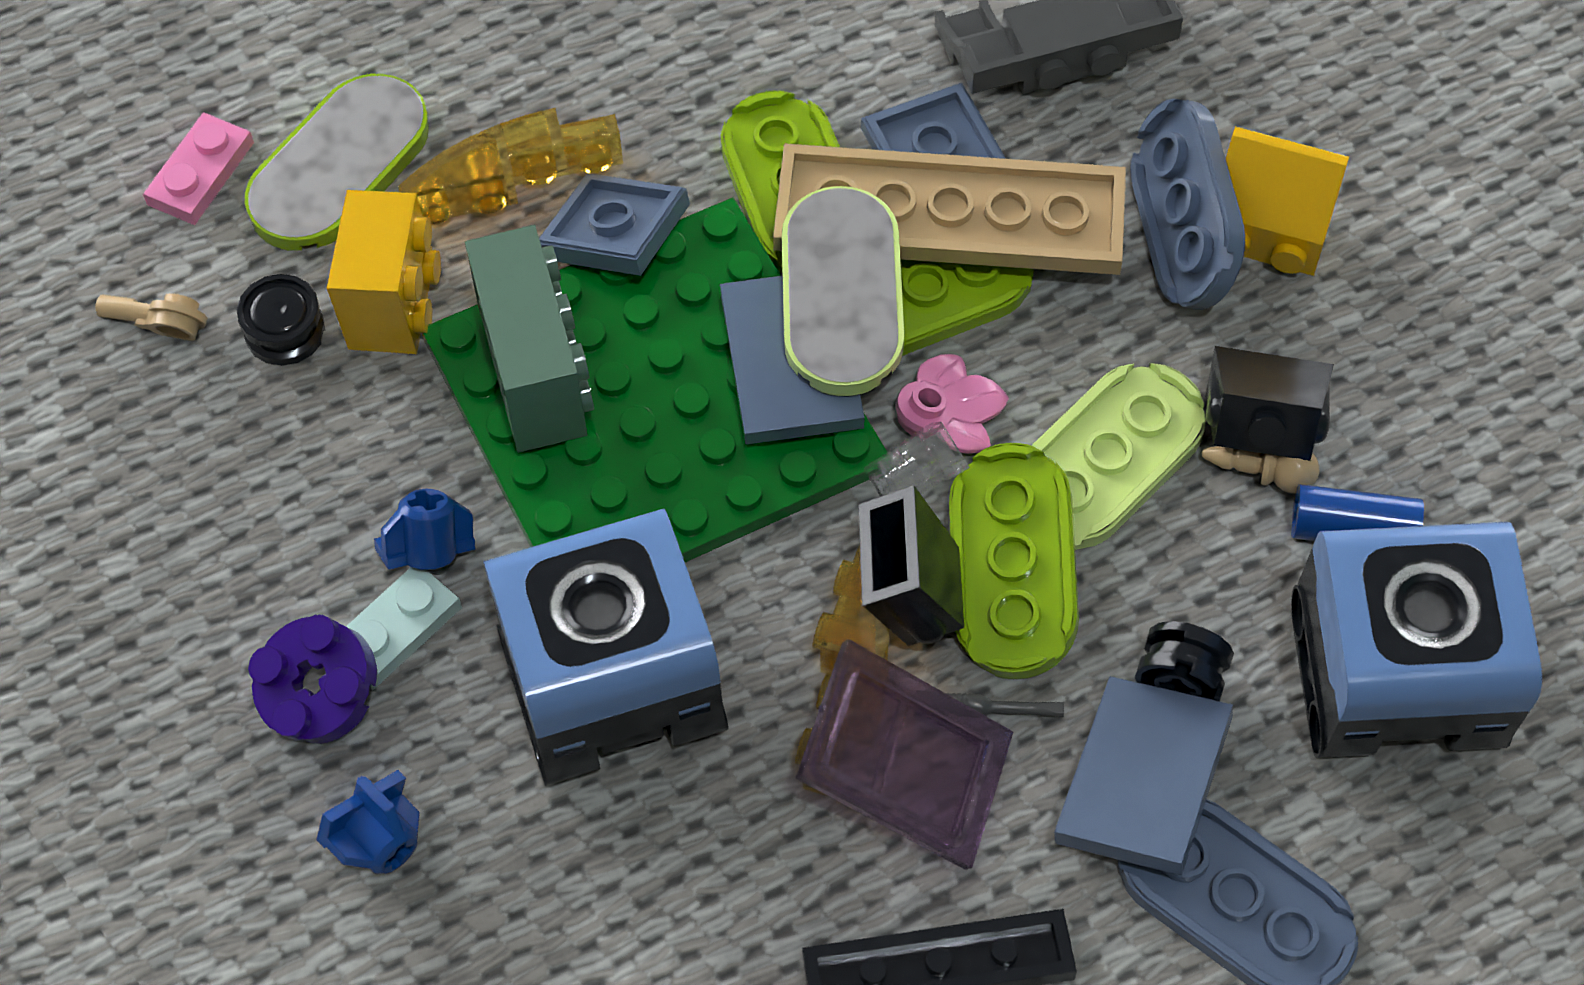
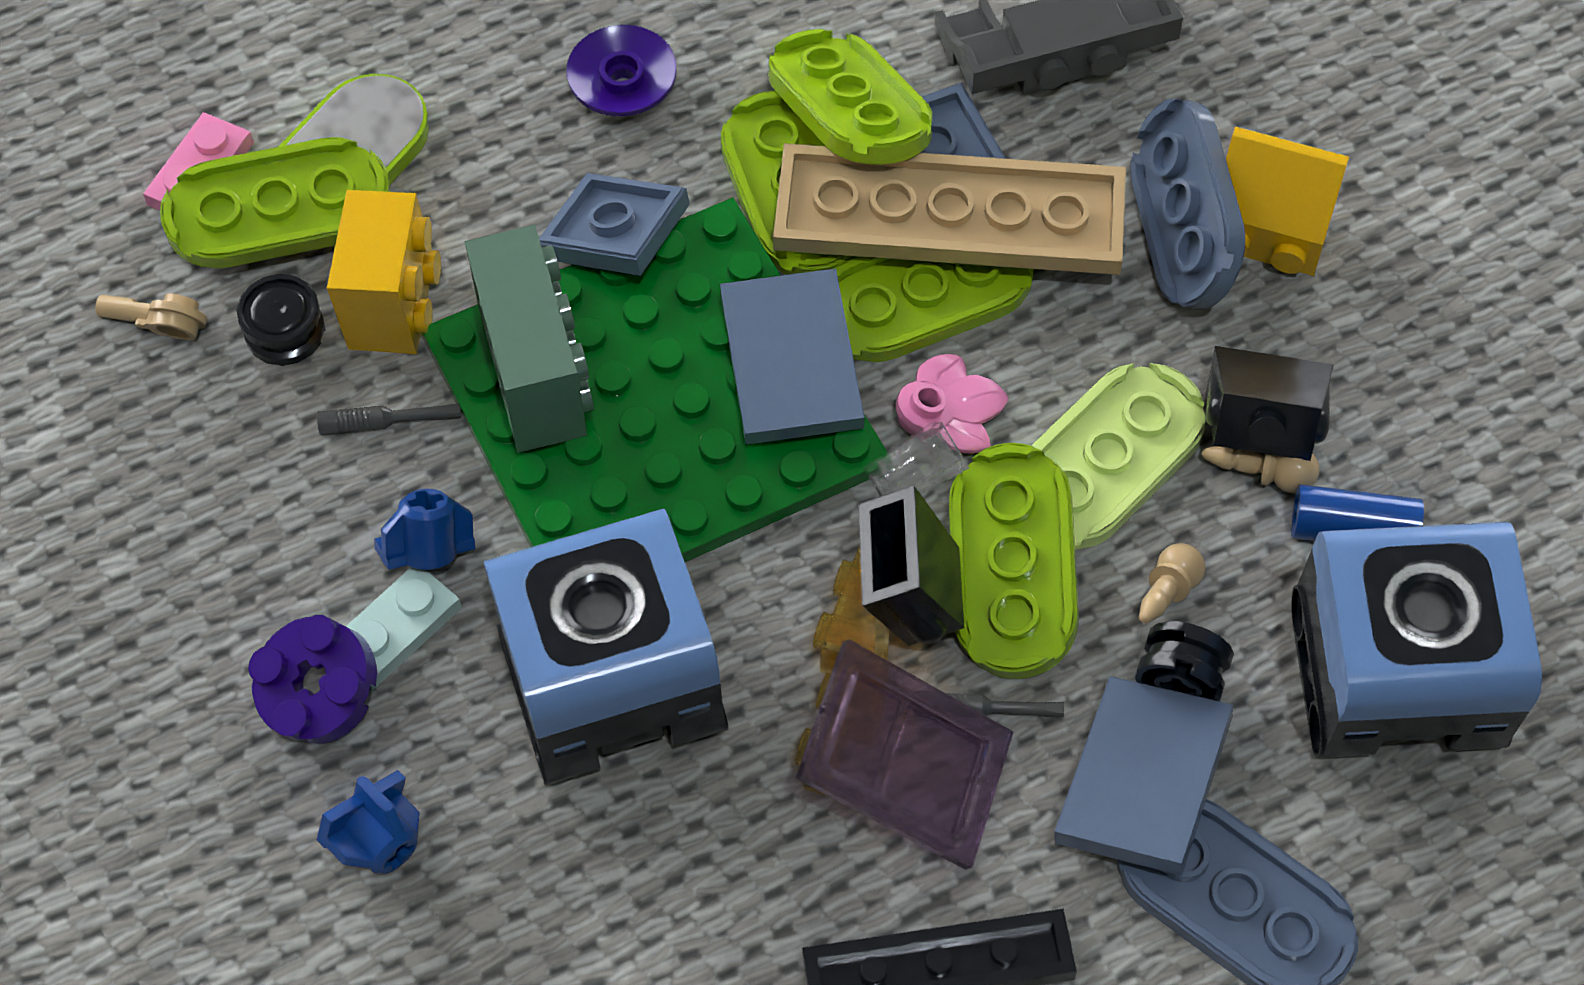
clear yellow slope [398,108,623,225] -> none
flat silver tile [782,186,904,396] -> none
none -> lime tile [160,137,391,268]
none -> dark grey piece [317,404,461,435]
none -> dark purple dish [566,25,677,116]
none -> lime tile [768,29,933,164]
none -> tan bar [1139,543,1205,623]

